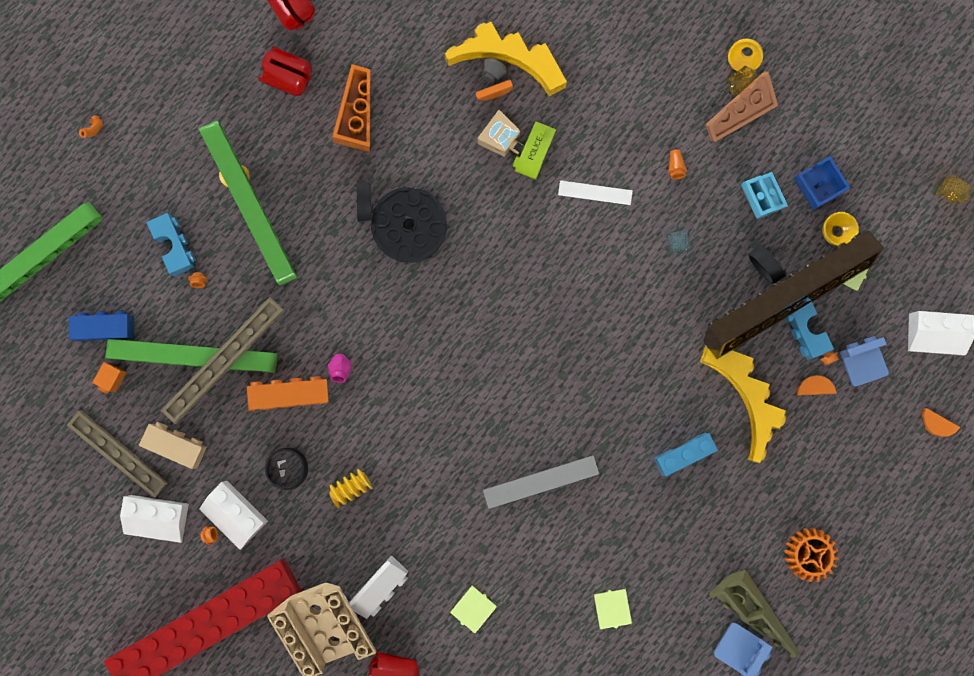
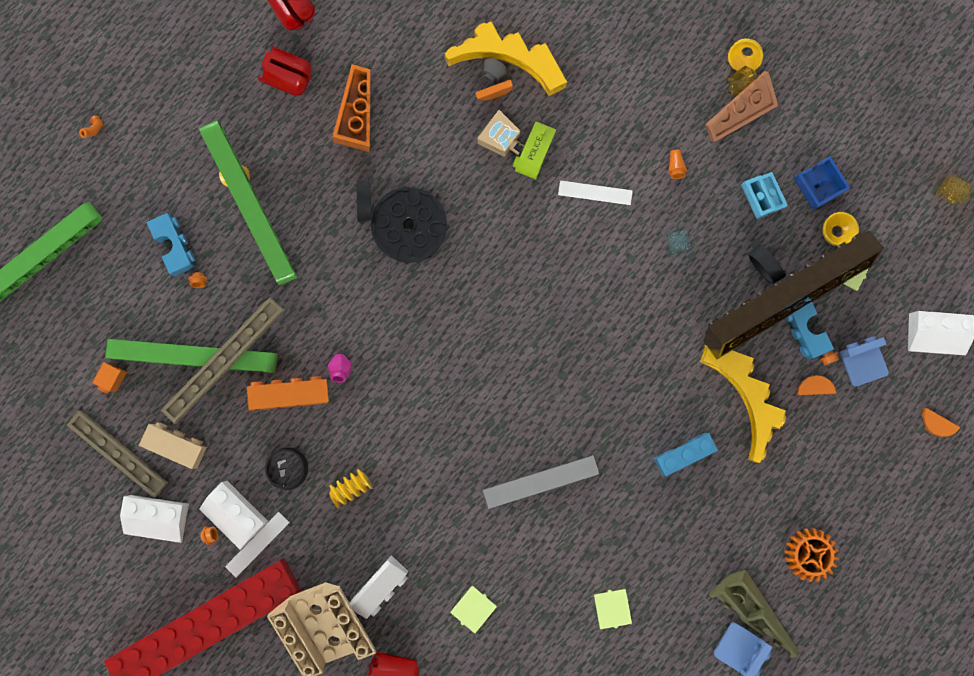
blue brick [69,311,134,341] -> none
none -> white sticker [225,512,289,577]

